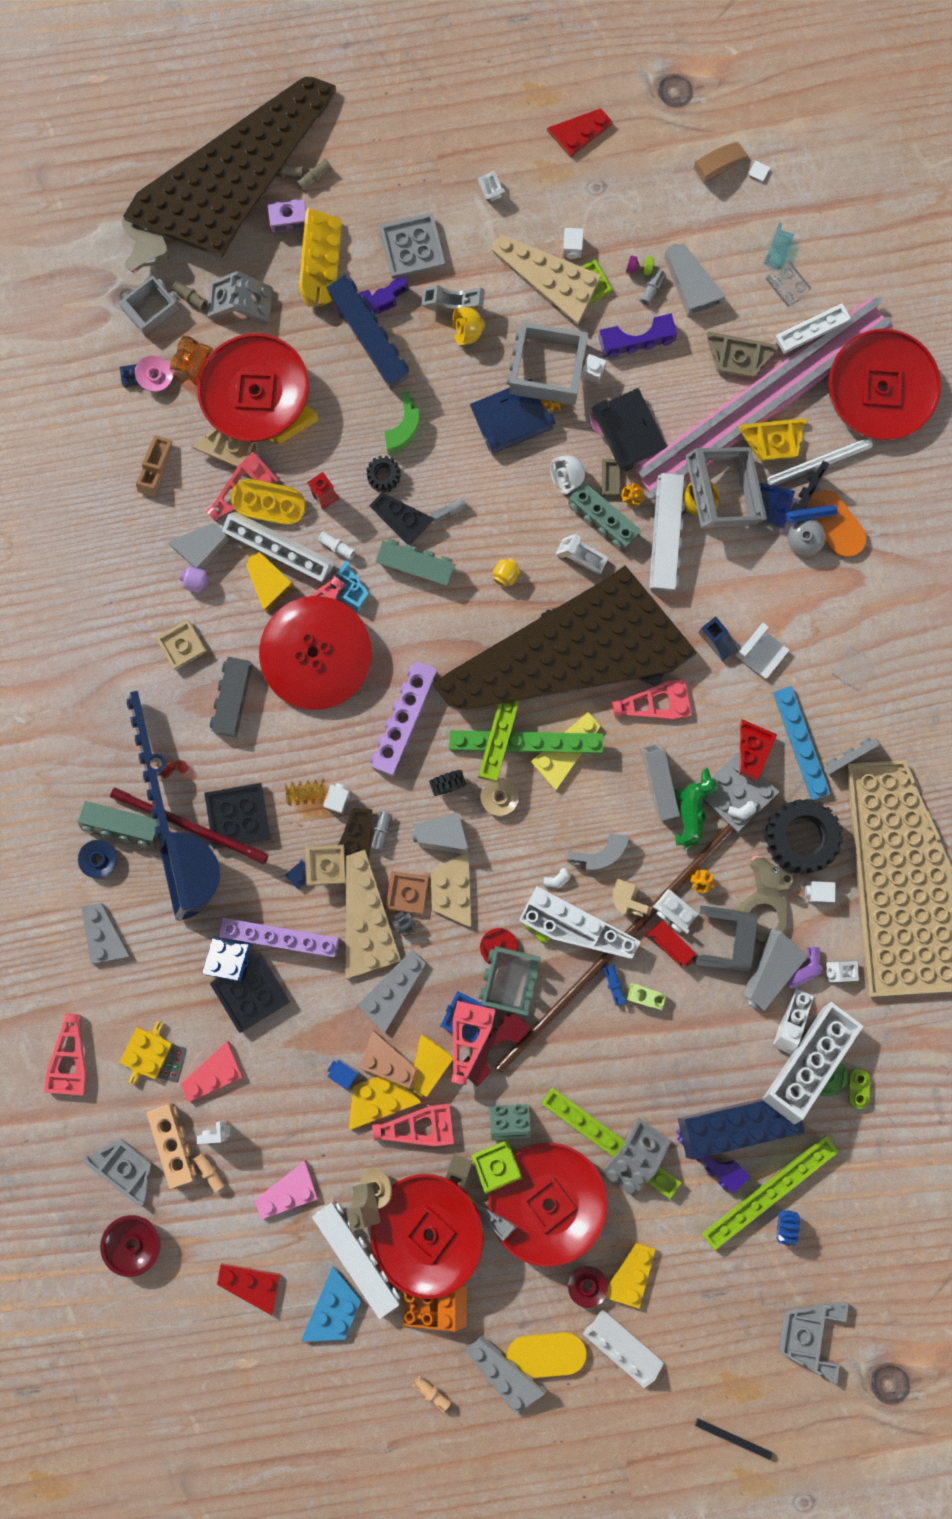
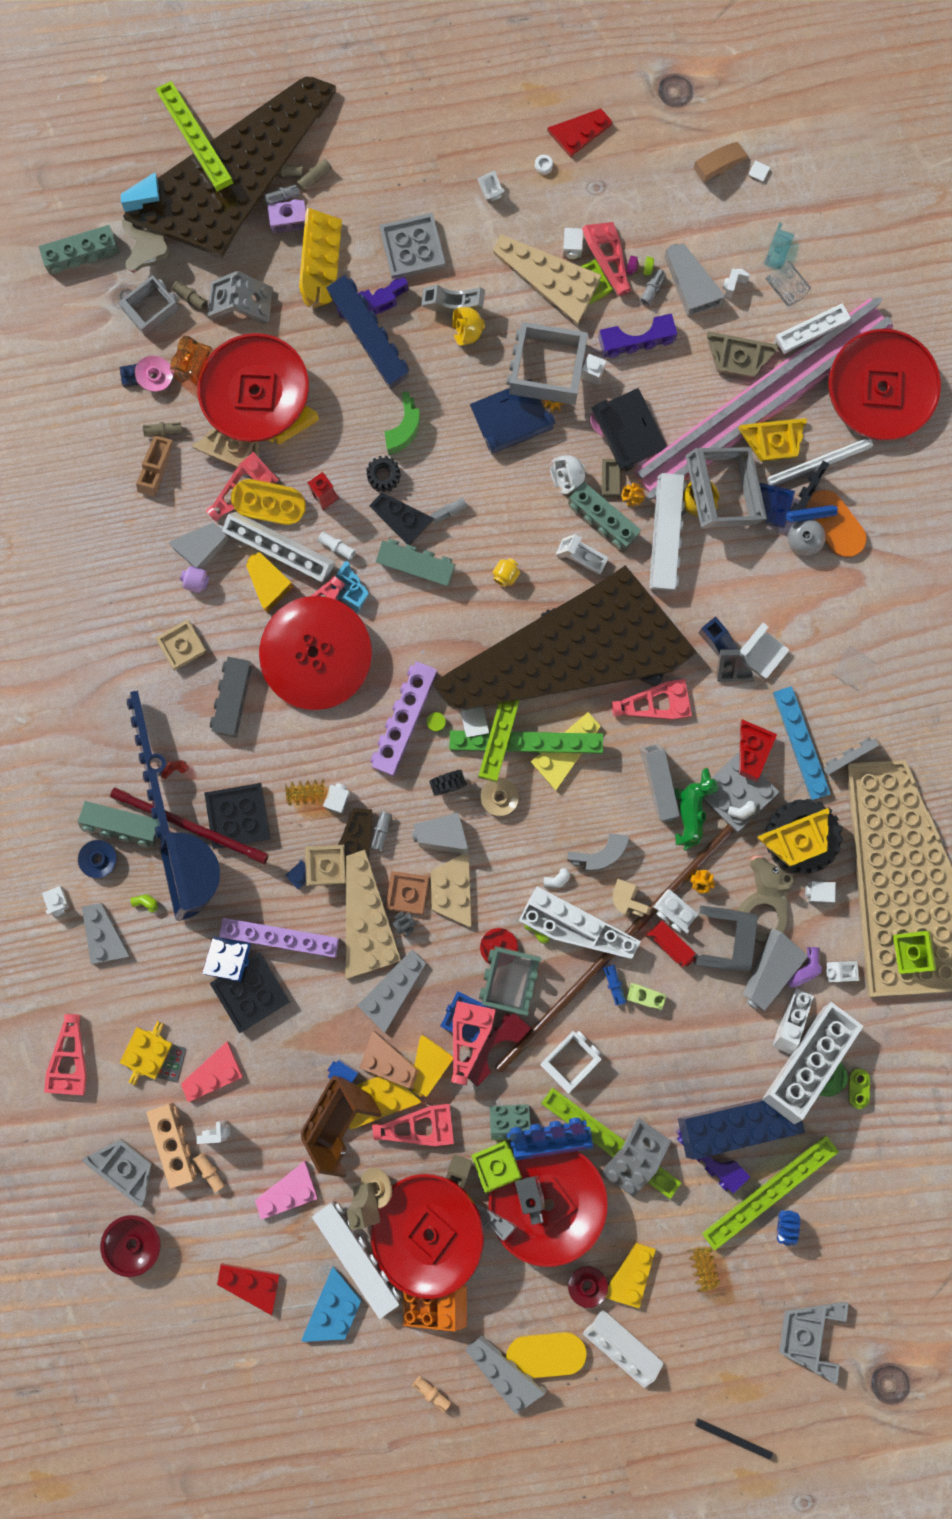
none -> sand green brick [39,225,119,274]
none -> white bracket [42,886,70,917]
none -> medium azure slope [121,173,159,212]
none -> lime arm [130,894,158,913]
none -> dark tan pin [143,422,182,437]
none -> lime plate [156,81,233,191]
none -> light grey axle [264,185,299,204]
none -> reddish brown windscreen [301,1076,382,1178]
none -> lime tile [427,712,446,732]
none -> white sticker [461,707,489,737]
none -> blue fence [507,1118,593,1161]
none -> dark grey torso [515,1175,546,1225]
none -> white tile [535,155,553,175]
none -> white window [540,1031,602,1094]
none -> coral plate [582,222,631,296]
none -> clear yellow piece [687,1246,721,1292]
none -> dark grey wing [716,650,754,682]
none -> white bracket [723,269,750,298]
none -> yellow wing [757,808,829,866]
none -> lime slope [893,931,936,974]

